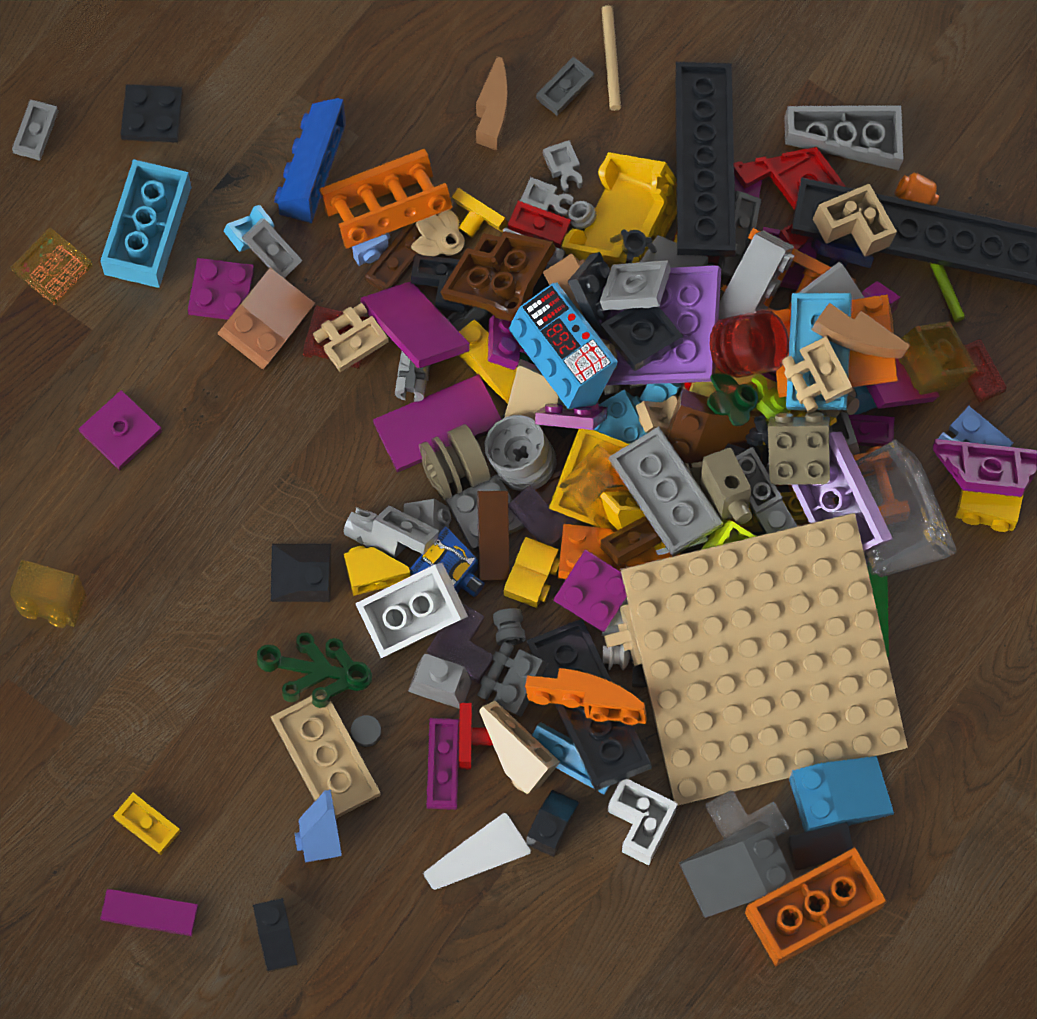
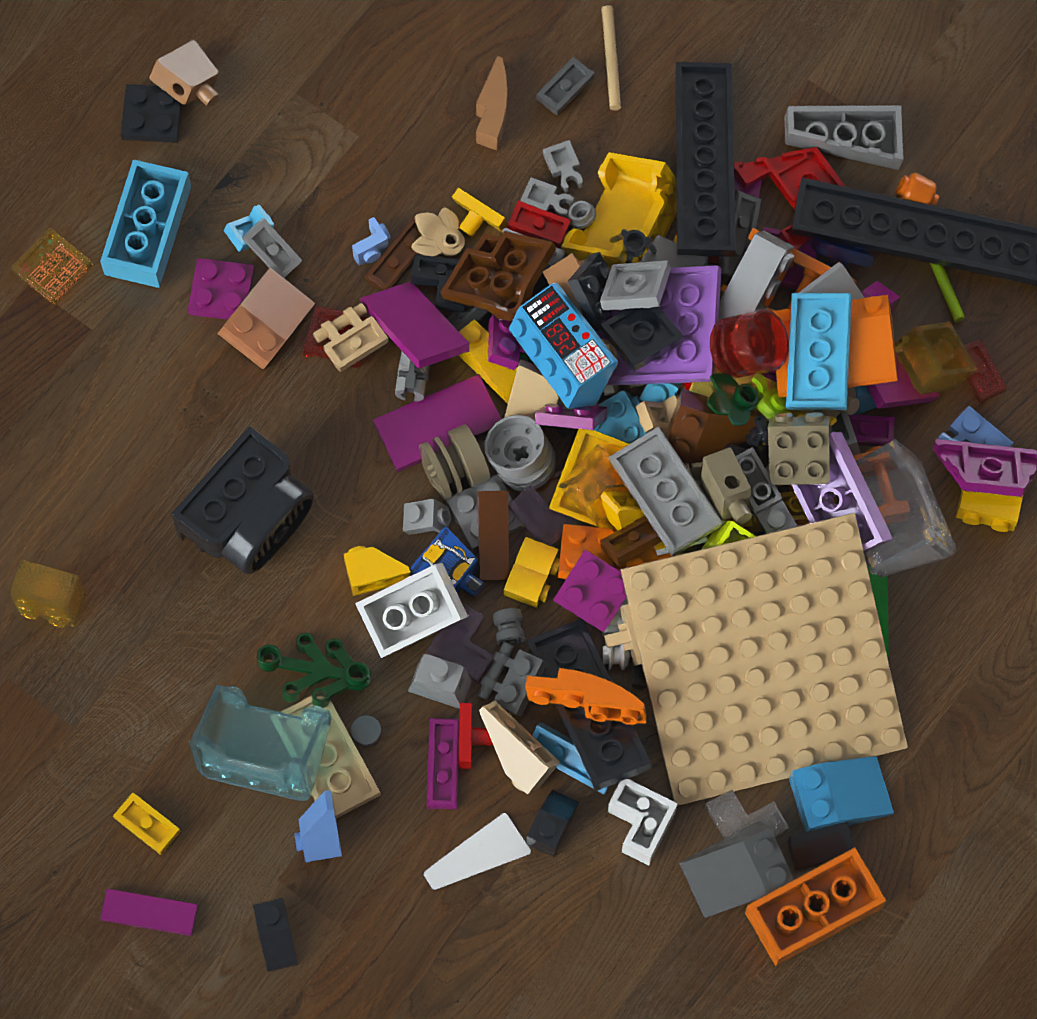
light grey plate [12,100,58,160] -> none
magenta plate [79,390,162,470] -> none
black slope [271,544,331,602] -> none
blue slope [275,98,346,223] -> none
orange fence [319,149,453,249] -> none
light grey plate [344,506,440,558] -> none
tan plate [782,336,854,413] -> none
medium nougat slope [812,303,910,359] -> none
tan brick [813,183,897,257] -> none
none -> medium nougat torso [149,40,220,107]
none -> black brick [171,426,314,574]
none -> clear light blue windscreen [189,684,331,801]

